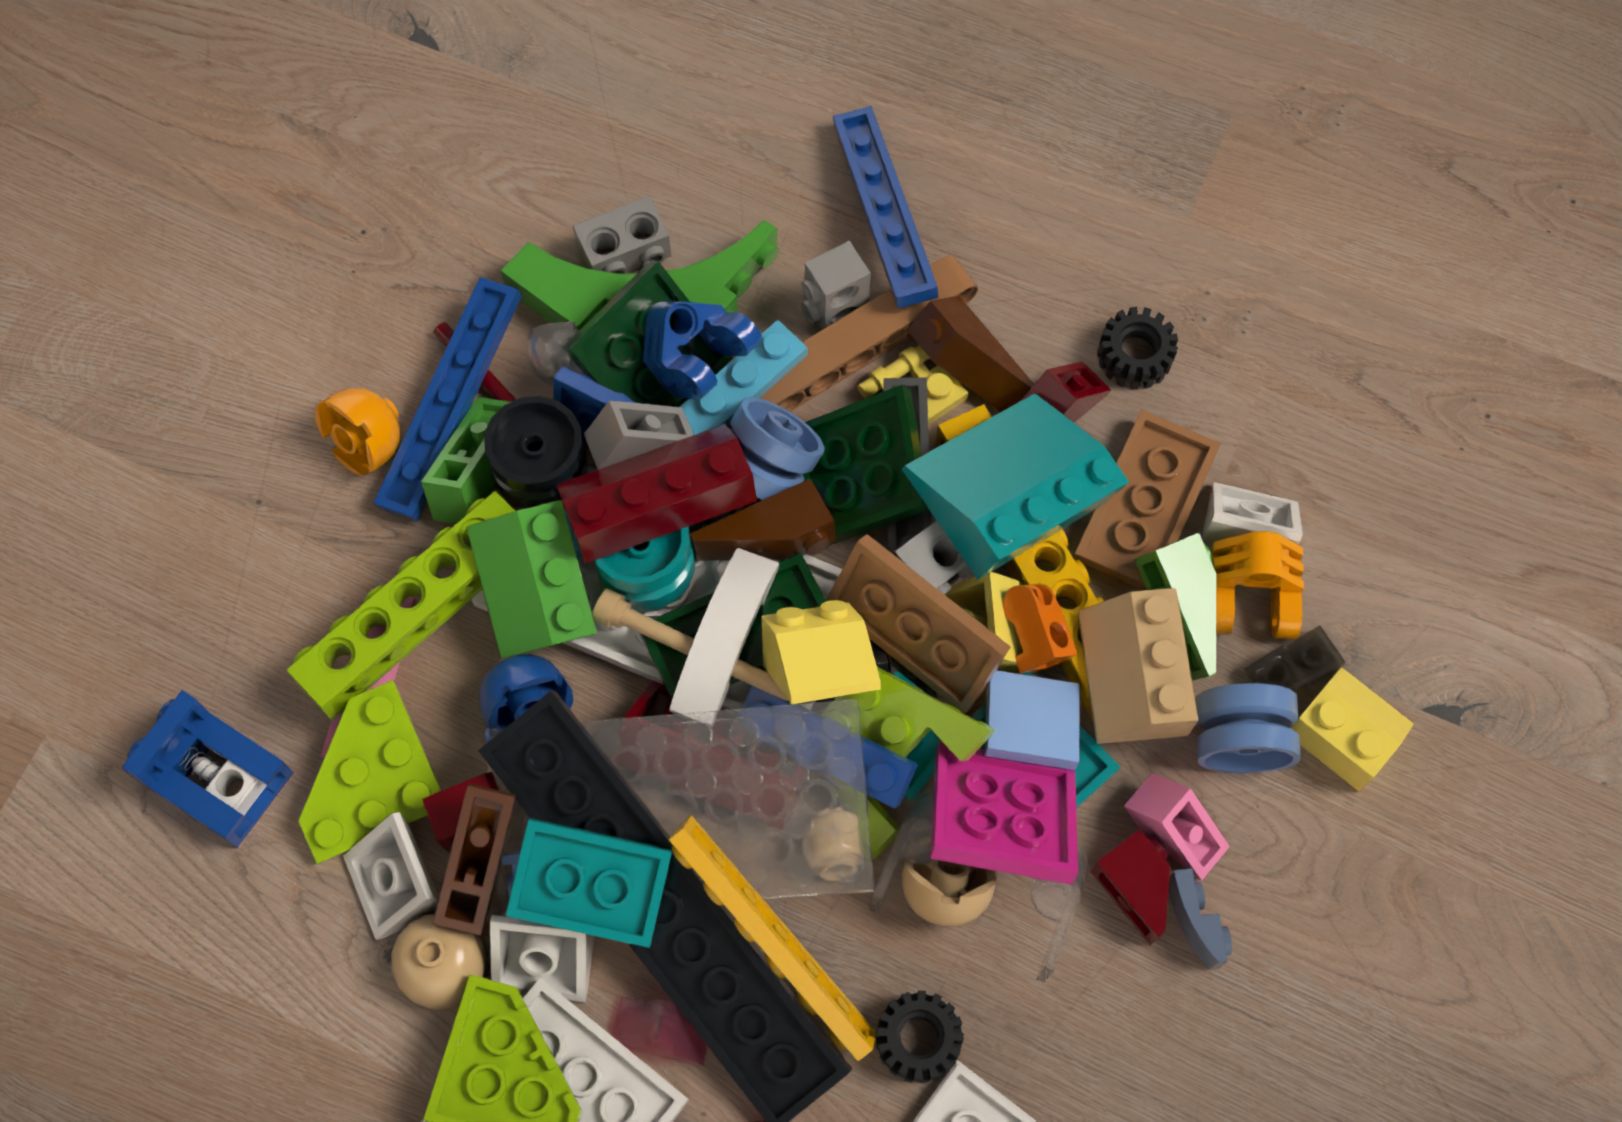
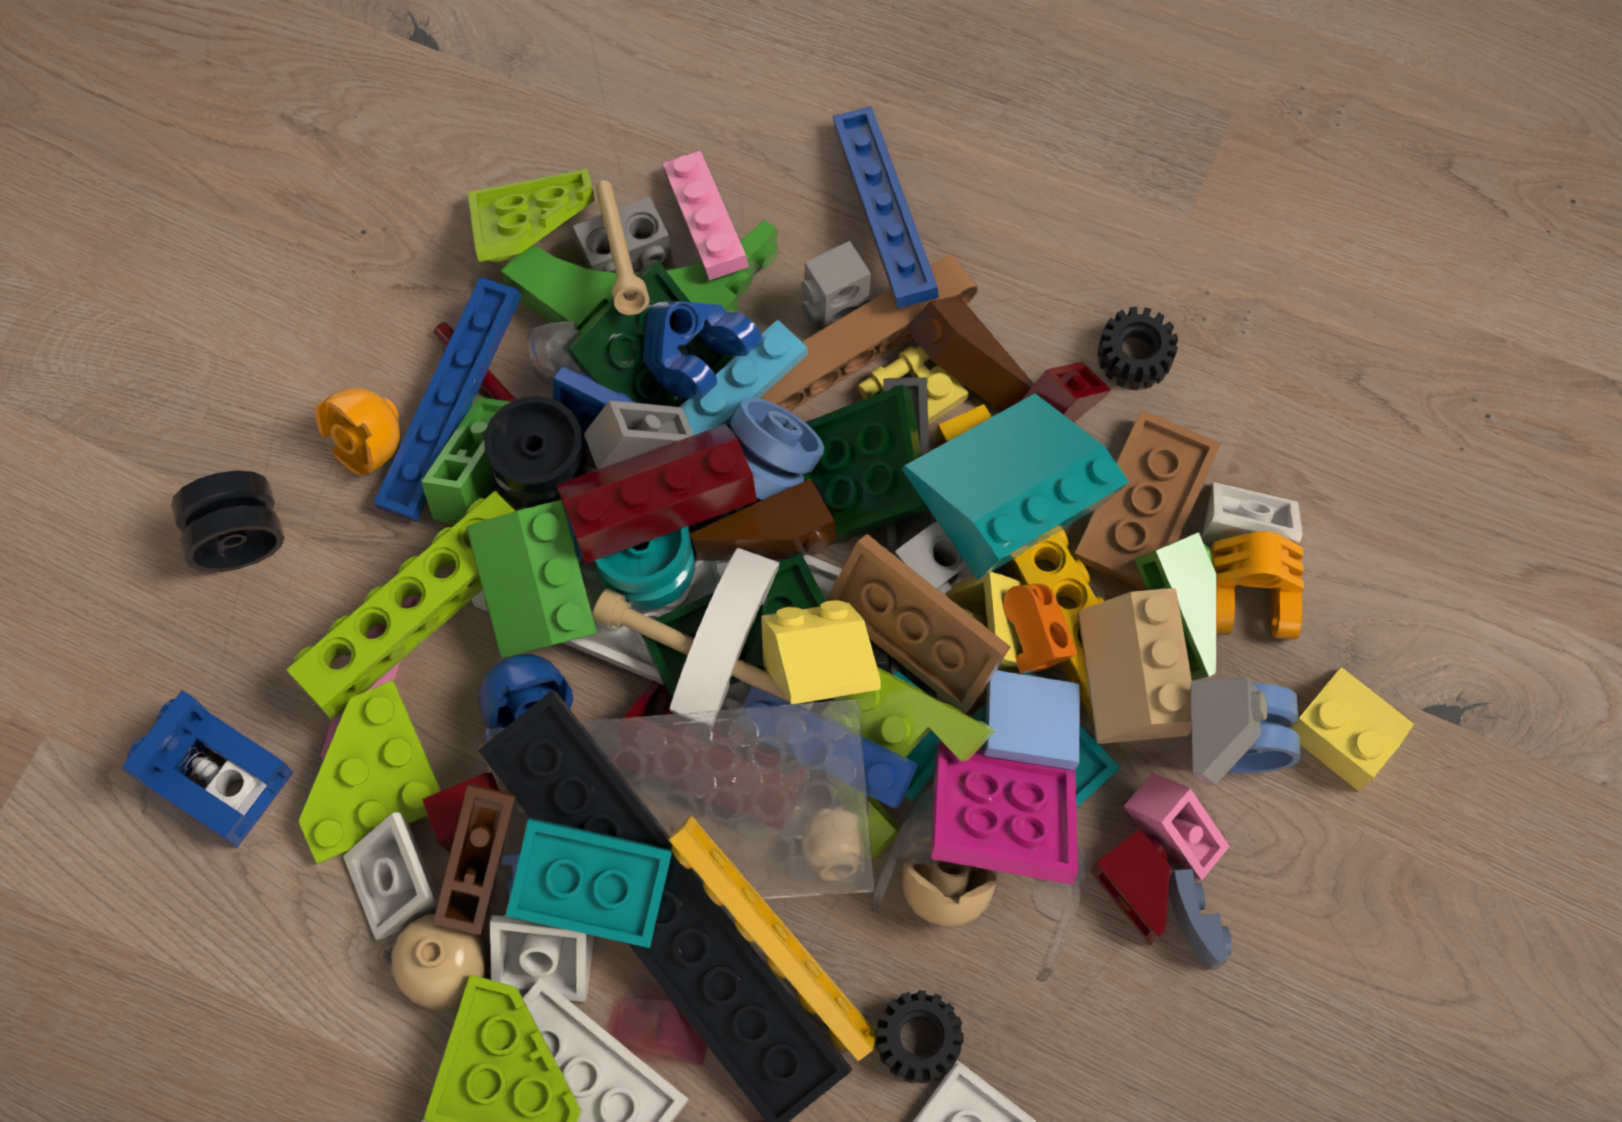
clear smoke slope [1244,625,1346,693] -> none
none -> black wheel [171,470,285,572]
none -> lime plate [467,168,595,262]
none -> tan piece [596,180,649,315]
none -> bright pink plate [662,150,749,280]
none -> light grey slope [1191,677,1267,786]

